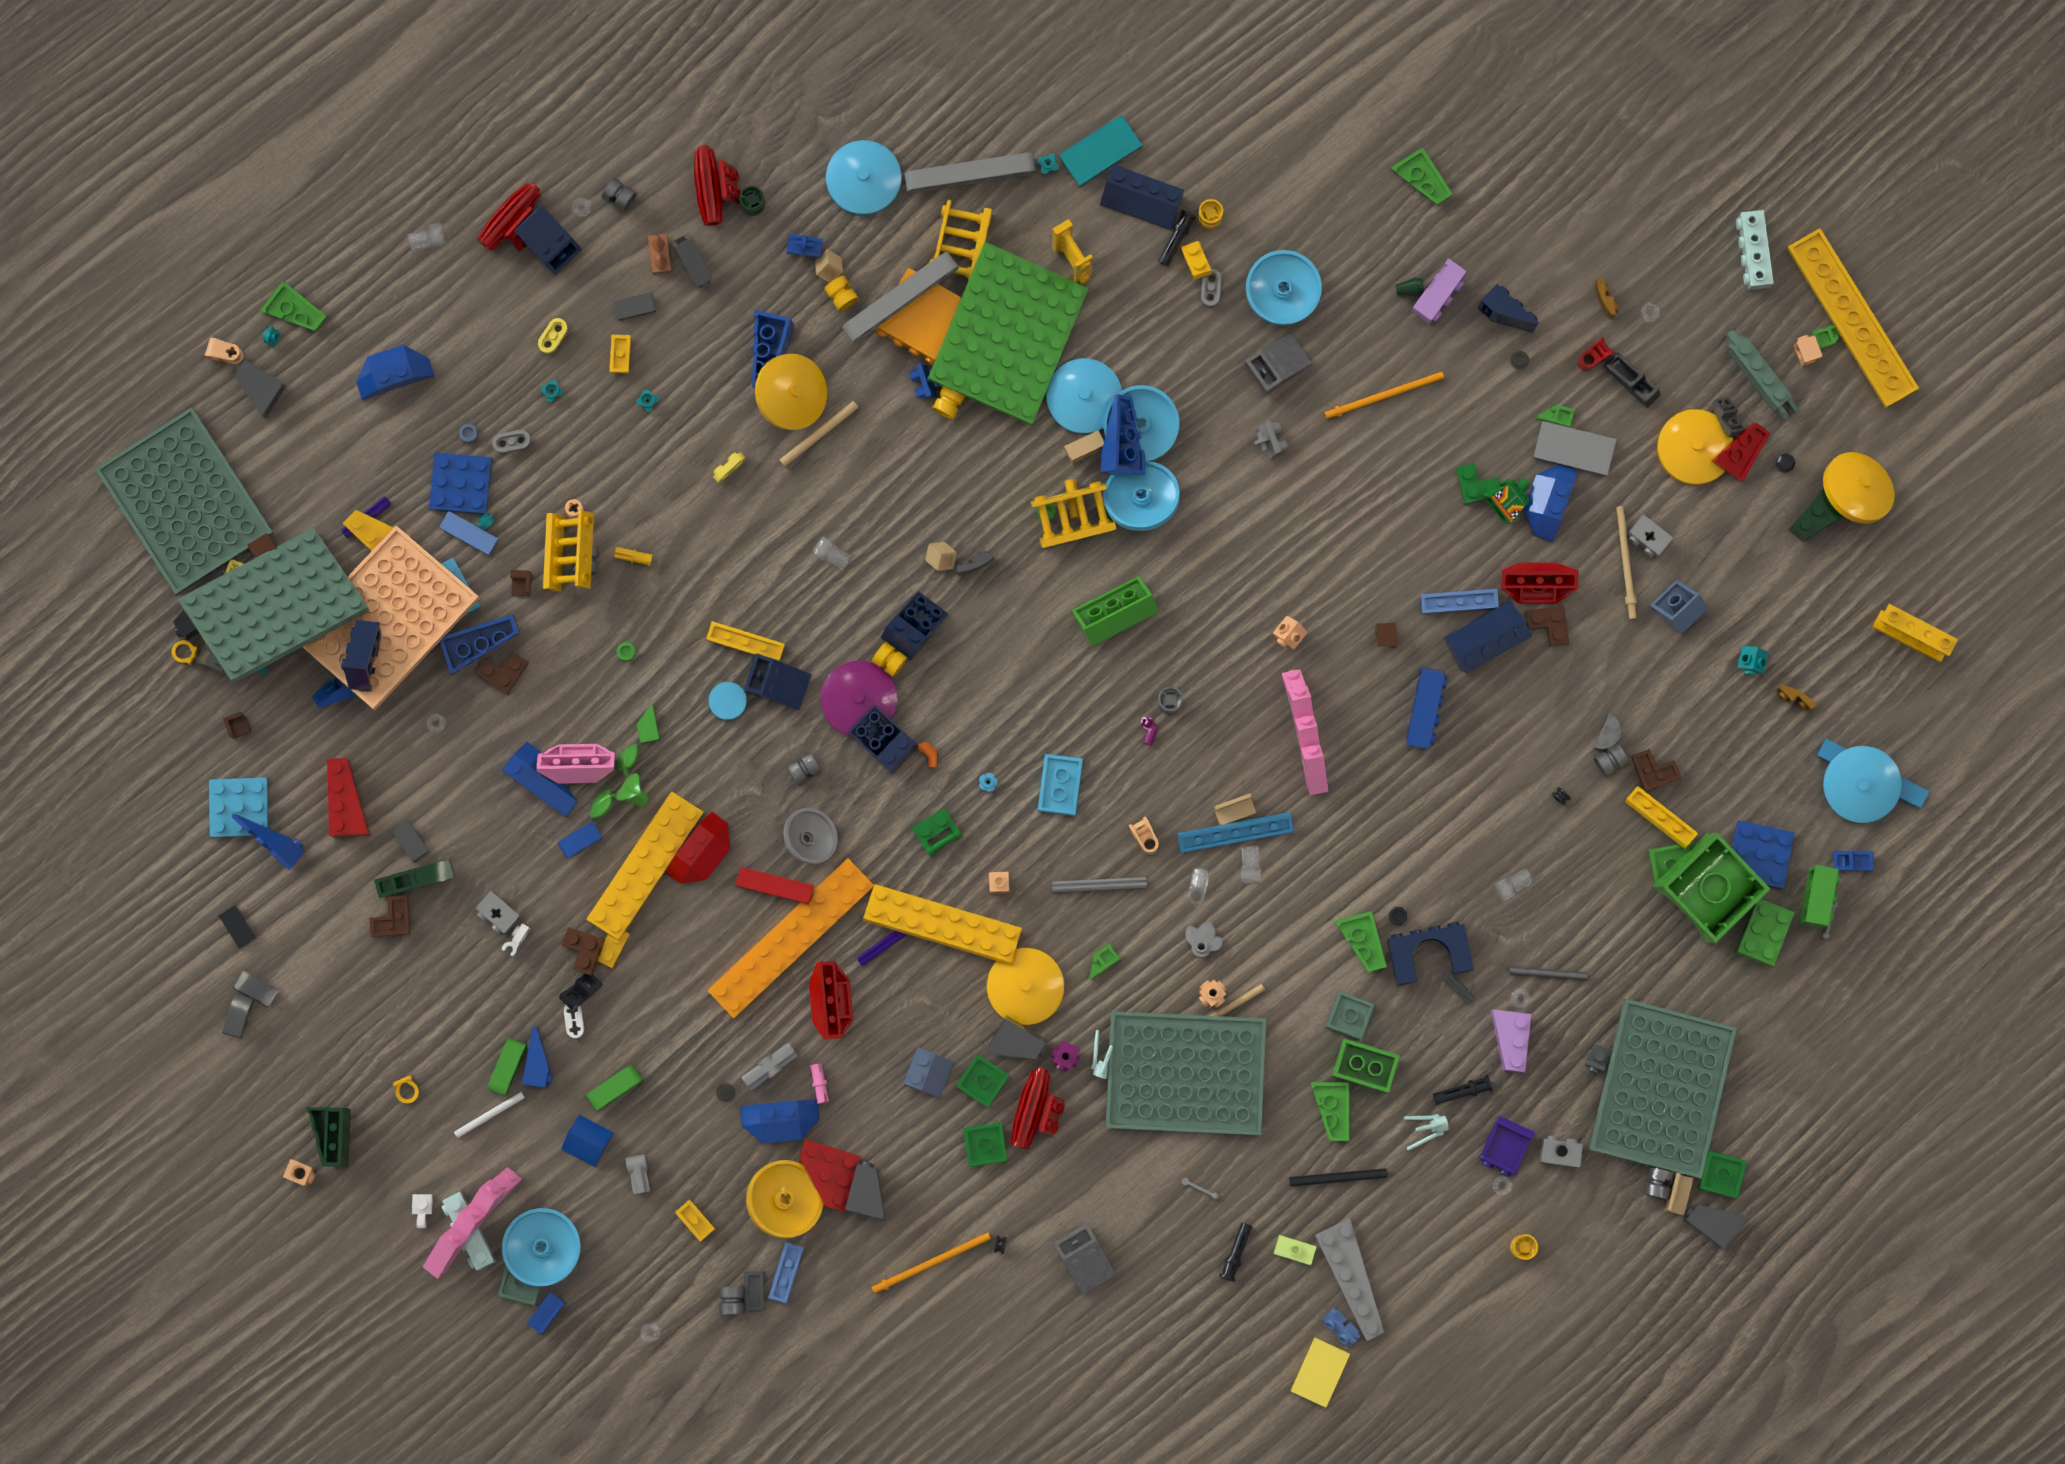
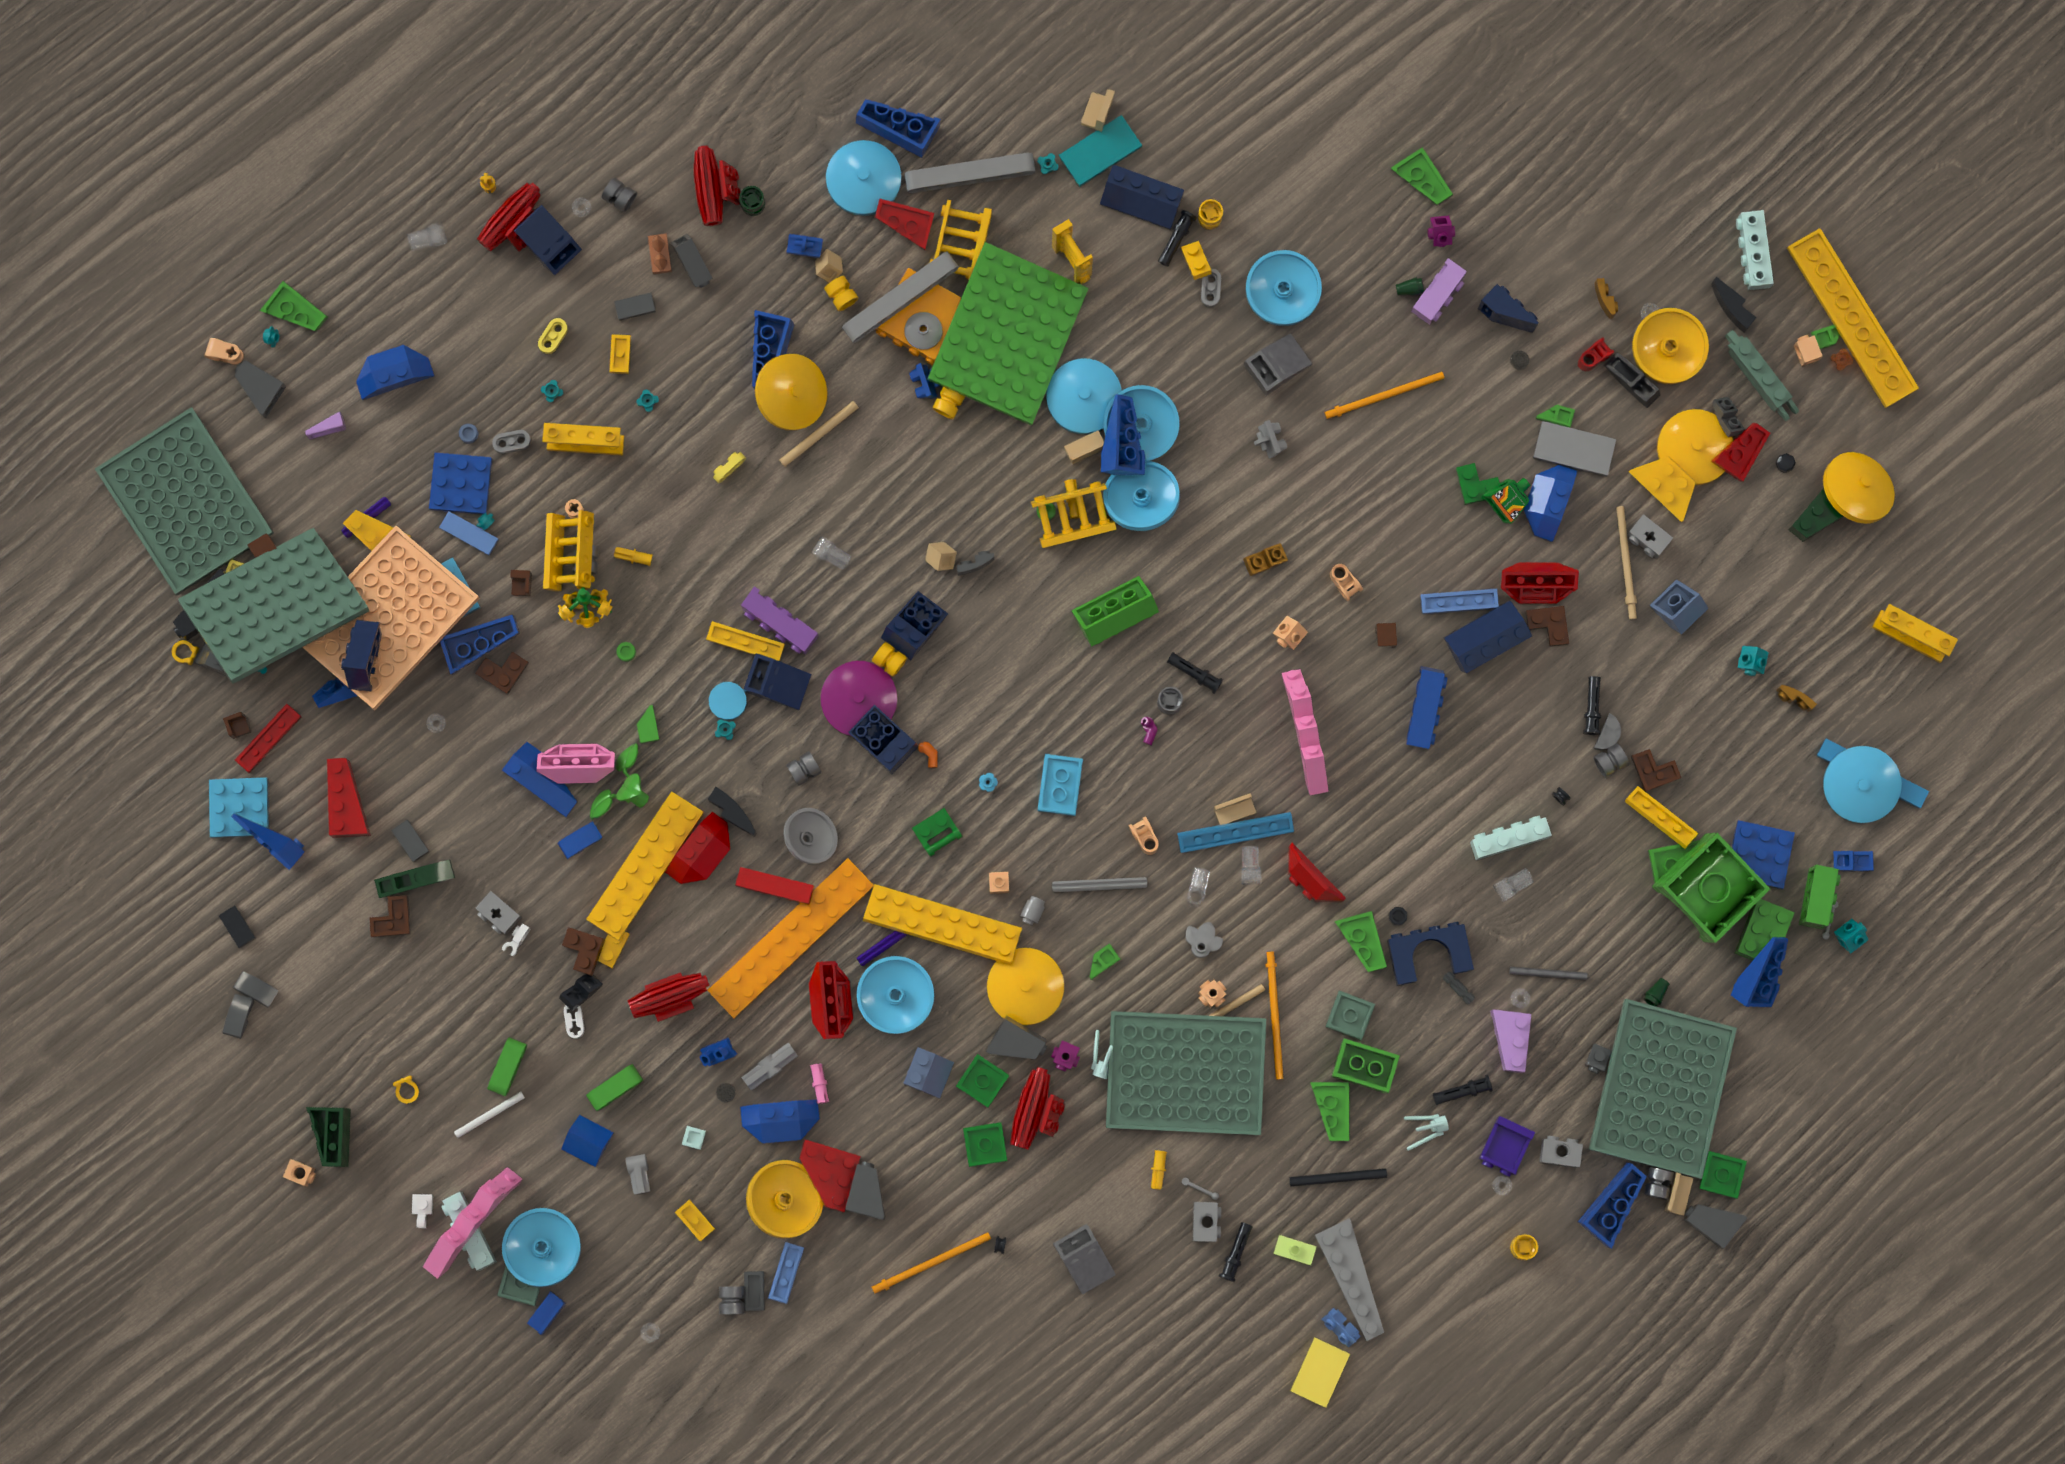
blue slope [522,1026,553,1089] -> none
none -> red tile [235,704,302,774]
none -> lavender slope [305,412,346,439]
none -> yellow axle [480,173,496,193]
none -> yellow fence [542,423,625,456]
none -> yellow plant [558,576,613,628]
none -> red plate [628,972,710,1022]
none -> light aqua tile [682,1126,706,1150]
none -> blue hips [699,1038,737,1066]
none -> black slope [708,786,757,837]
none -> teal plate [715,719,736,740]
none -> medium lavender wedge [741,586,819,654]
none -> blue wedge [856,99,941,158]
none -> medium azure dish [857,956,934,1034]
none -> red wing [875,199,934,250]
none -> light grey dish [904,312,942,350]
none -> light grey brick [1020,896,1045,926]
none -> tan panel [1081,89,1115,132]
none -> yellow axle [1151,1150,1167,1190]
none -> black pin [1167,652,1223,694]
none -> light grey brick [1193,1202,1221,1242]
none -> pearl gold slope [1243,543,1288,576]
none -> light orange bar [1265,952,1283,1080]
none -> red wedge [1288,842,1346,903]
none -> light nougat piece [1330,564,1363,601]
none -> magenta brick [1427,215,1455,247]
none -> light aqua brick [1470,816,1552,860]
none -> blue wedge [1578,1162,1647,1249]
none -> black pin [1583,676,1601,735]
none -> yellow wing [1629,456,1696,522]
none -> yellow dish [1632,308,1709,384]
none -> dark green cone [1644,978,1670,1007]
none -> black slope [1711,277,1757,333]
none -> blue wedge [1731,937,1788,1007]
none -> clear orange plate [1831,348,1853,371]
none -> teal brick [1834,918,1869,954]

